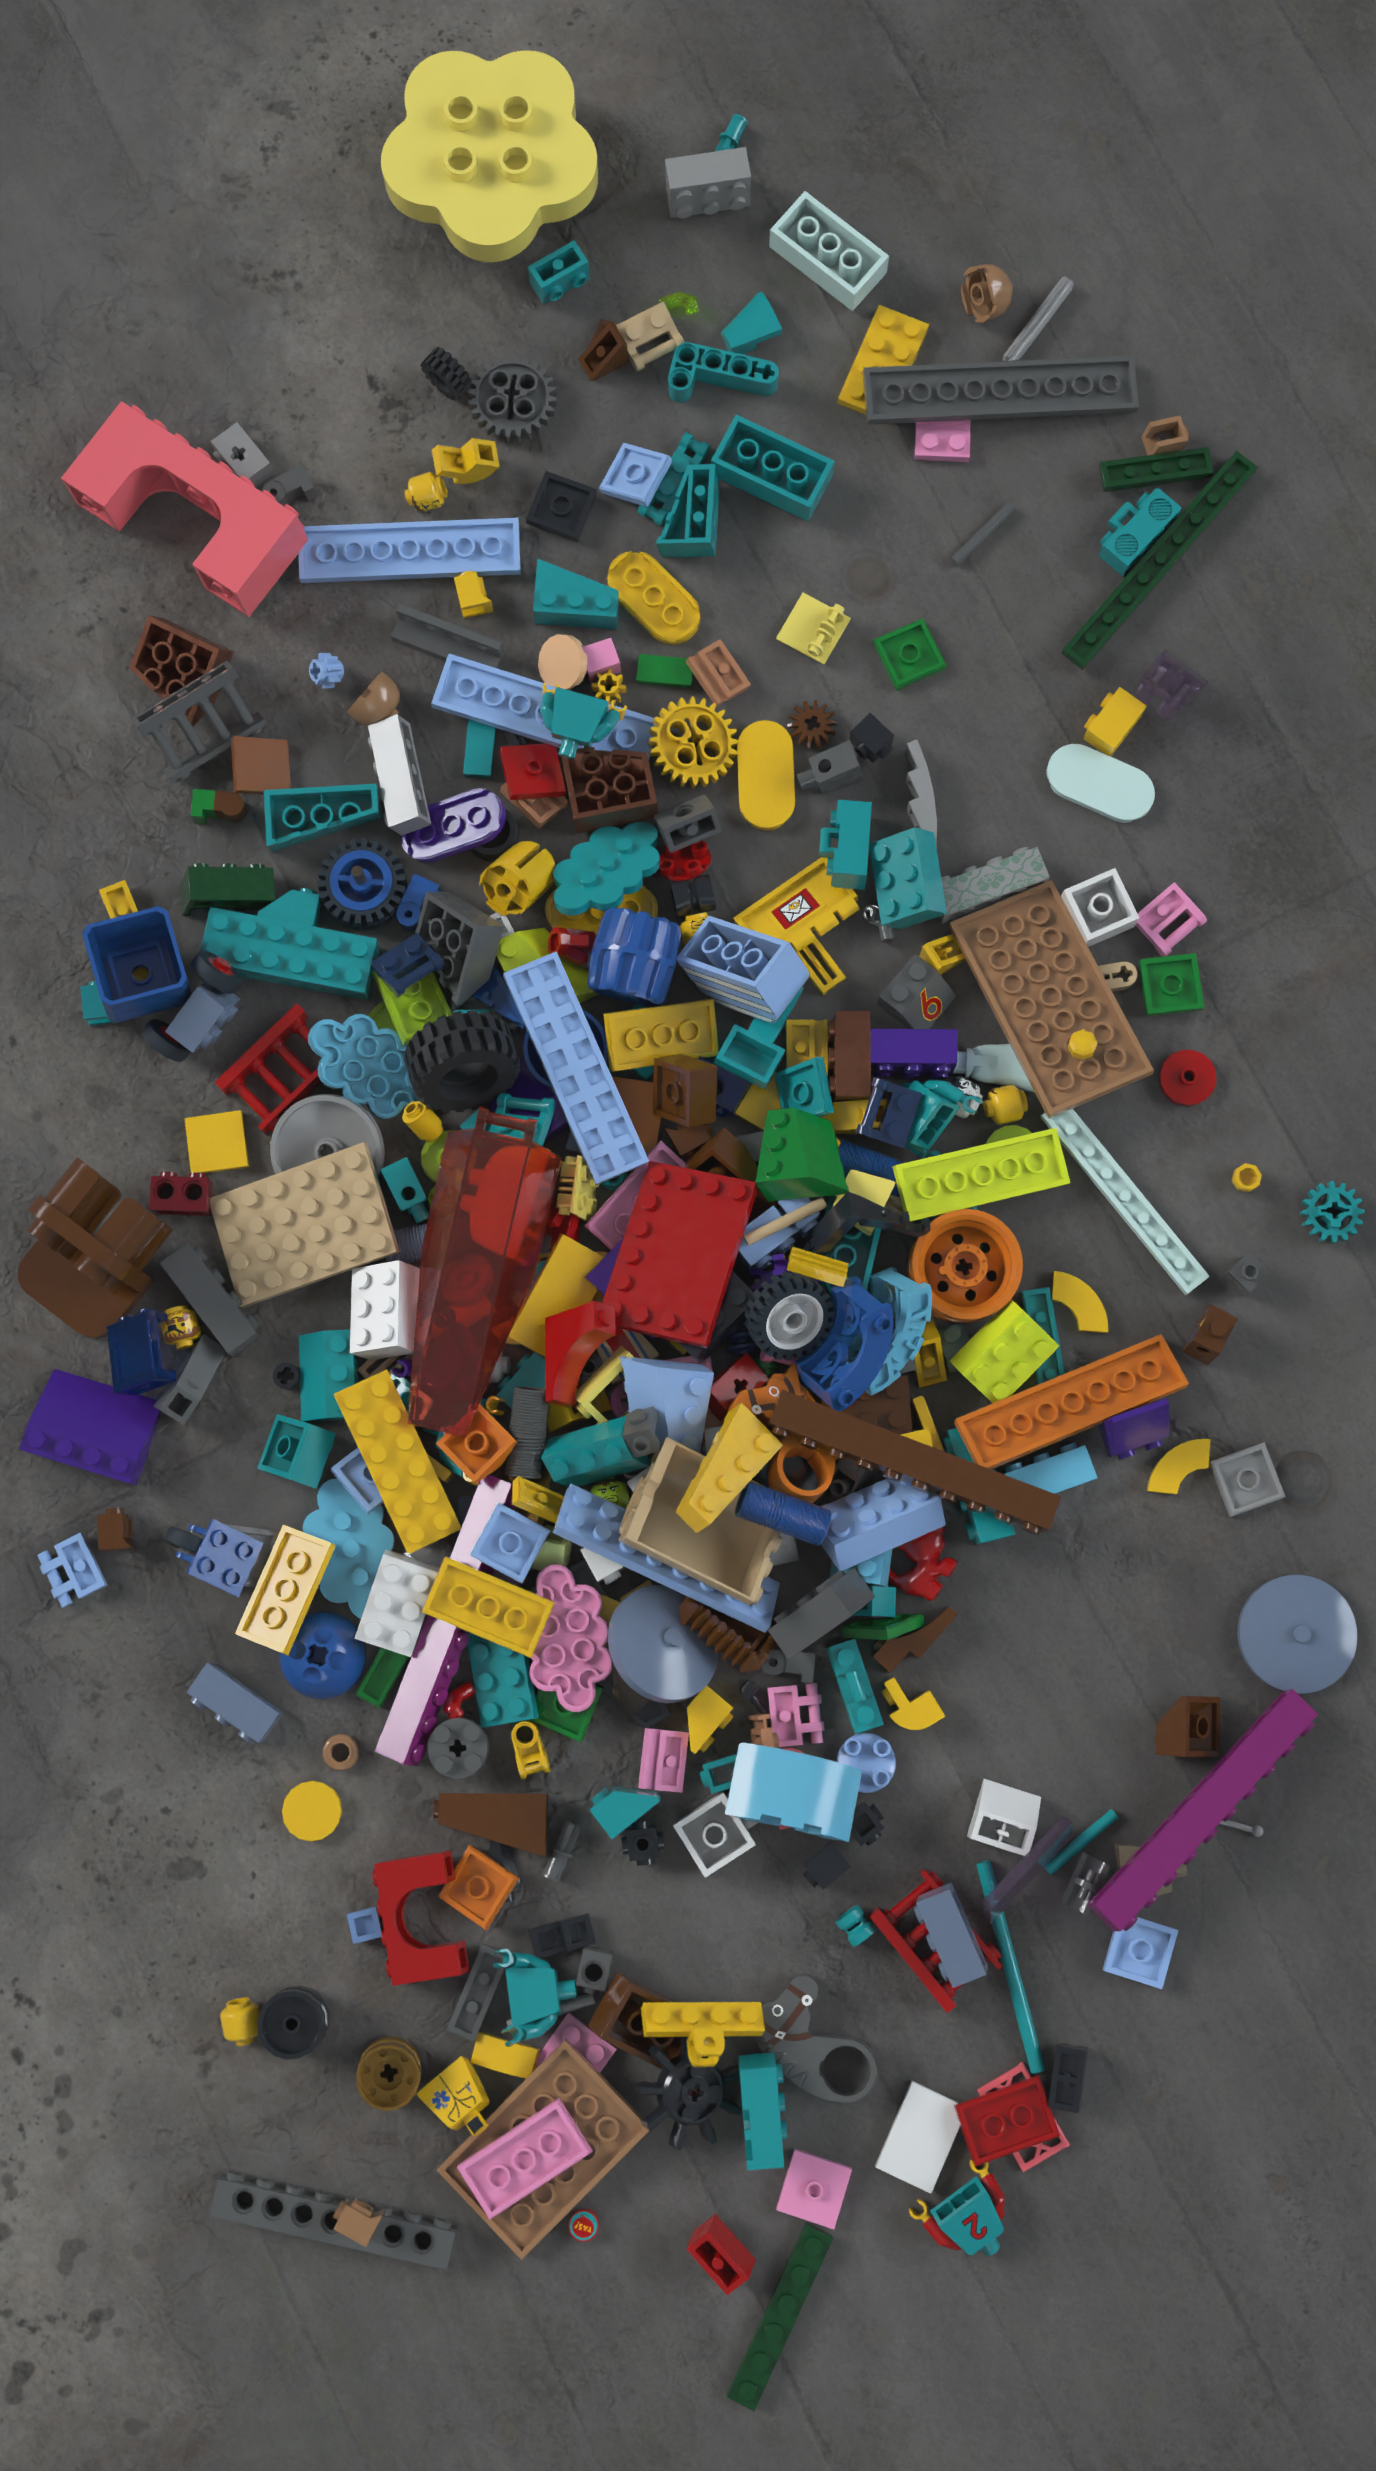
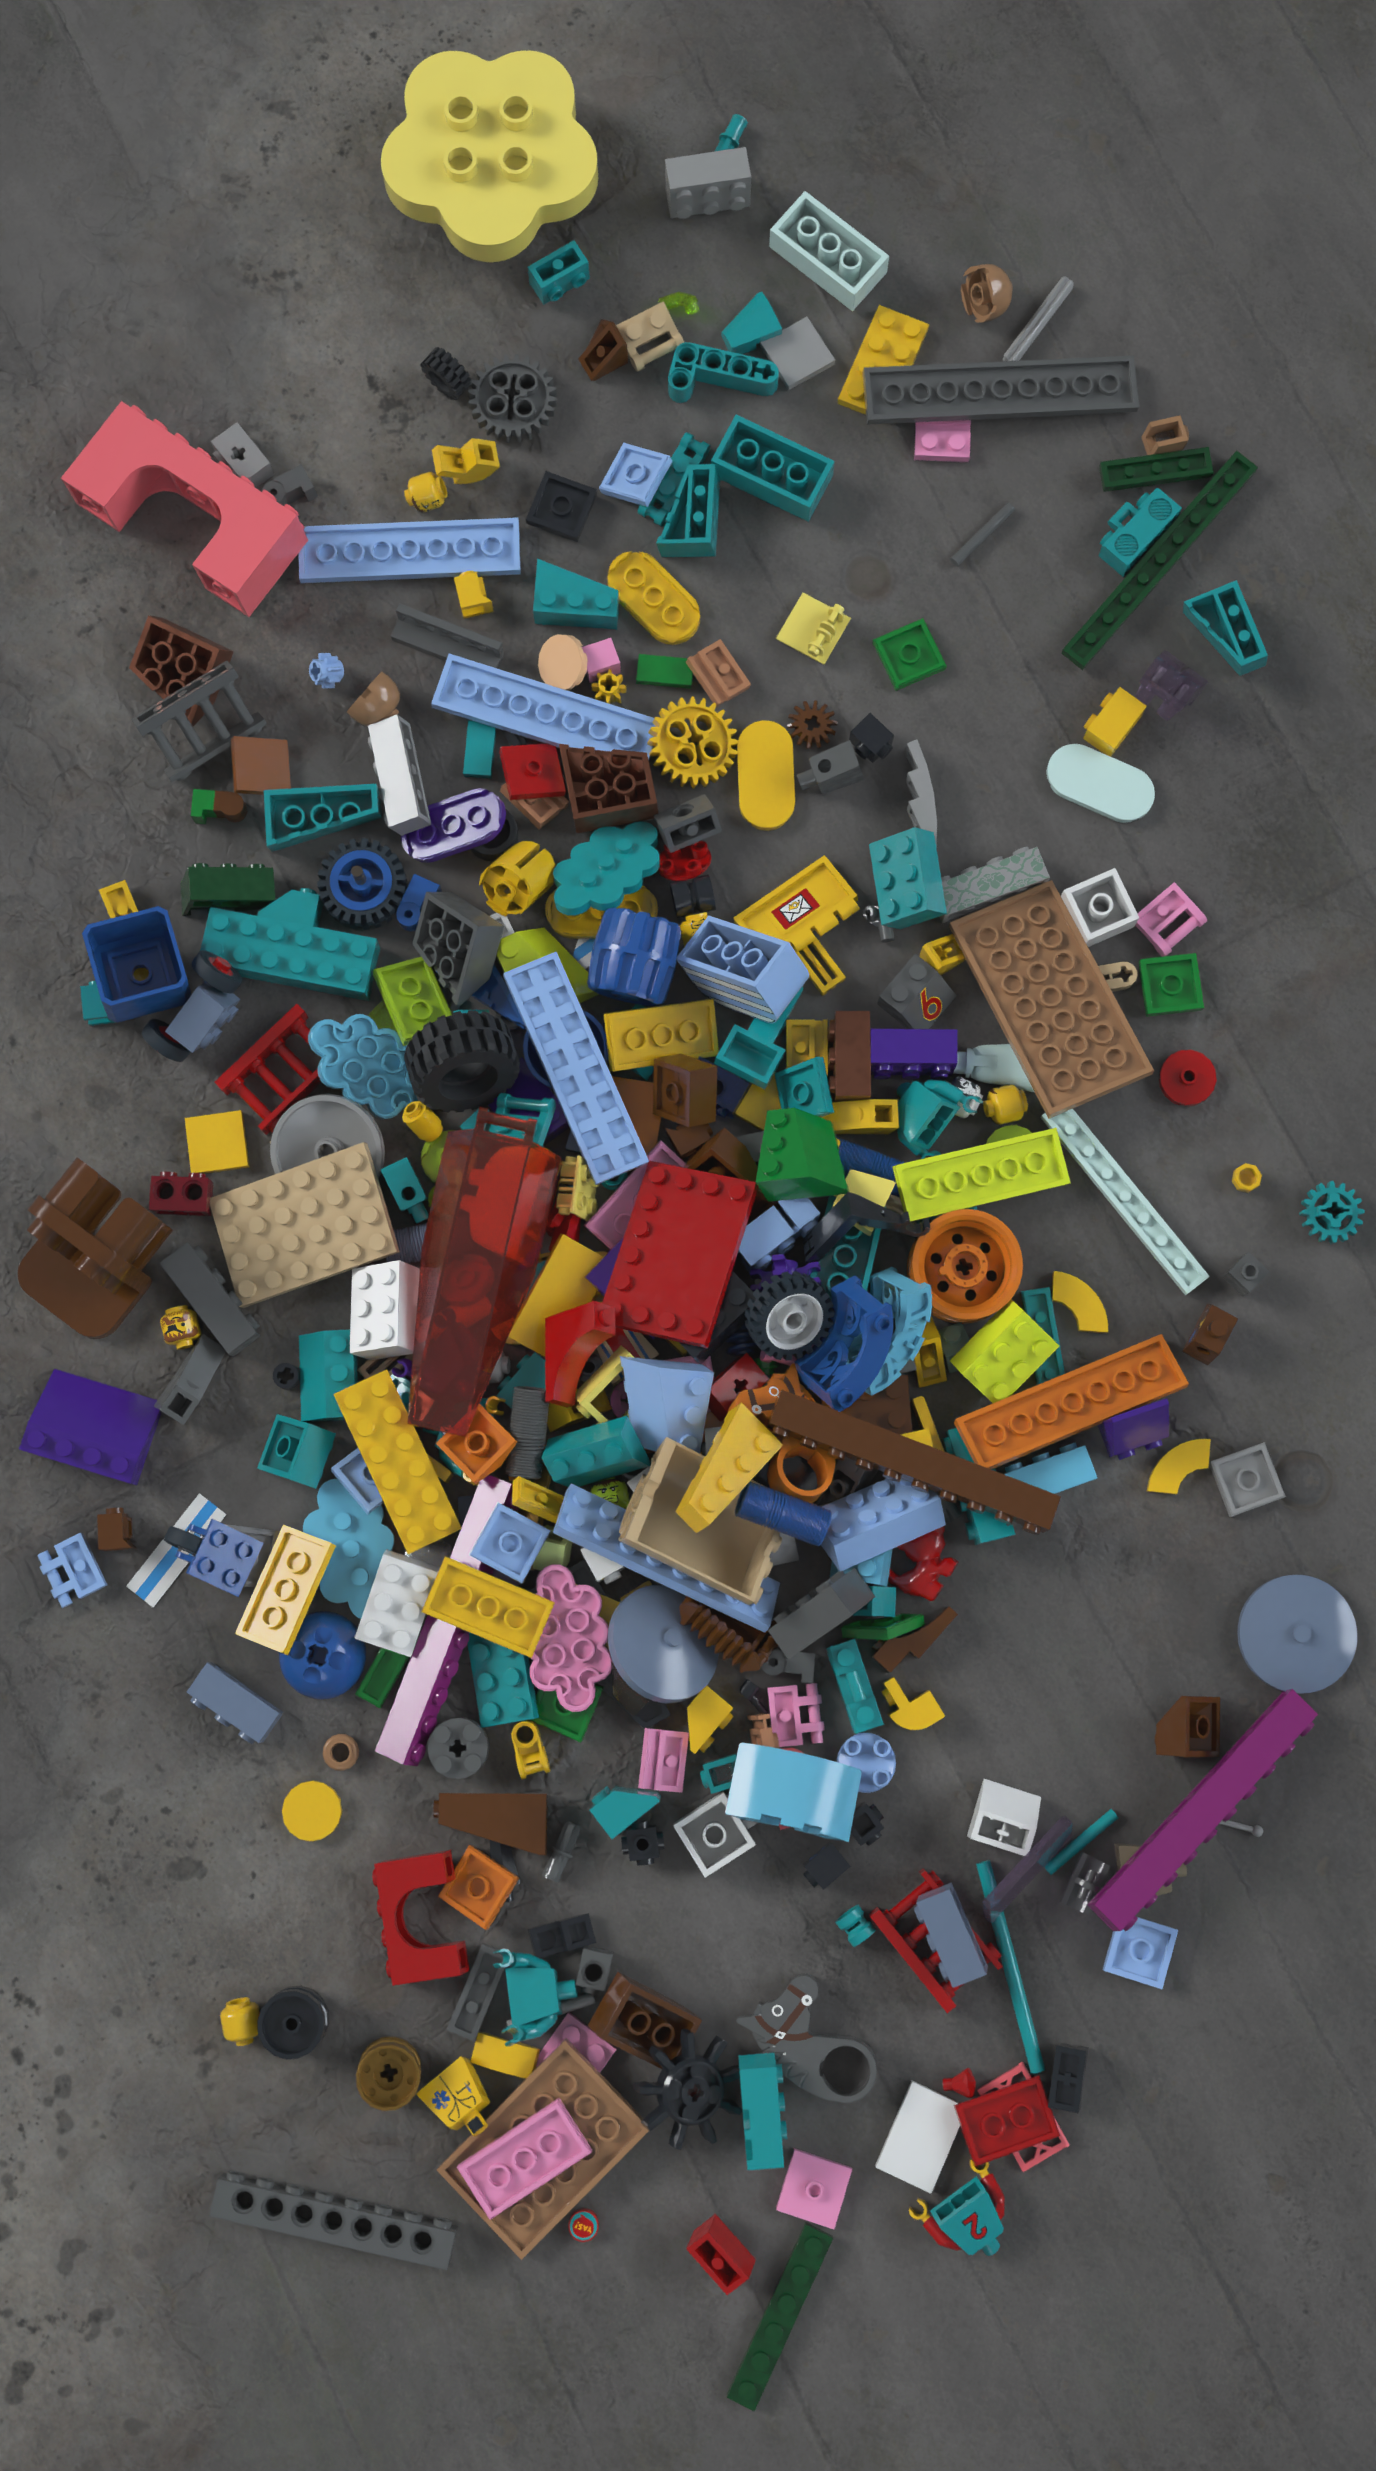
clear blue panel [106,1308,176,1396] -> none
medium nougat window [333,2198,386,2247] -> none
medium blue plate [347,1906,383,1944] -> none
dark blue plate [370,933,446,997] -> none
red arm [443,1681,475,1719] -> none
teal torso [540,683,627,760] -> none
red rock [548,927,596,966] -> none
dark grey bracket [622,1406,661,1457] -> none
yellow plate [641,2002,765,2067] -> none
tan bar [743,1197,827,1246] -> none
yellow tile [787,1247,849,1287] -> none
teal piece [819,800,872,890] -> none
dark blue plate [856,1077,922,1148] -> none
yellow tile [1068,1029,1098,1060] -> none
none -> white sticker [126,1493,226,1607]
none -> light grey tile [760,317,835,391]
none -> red rock [942,2068,976,2098]
none -> teal wedge [1183,580,1268,676]

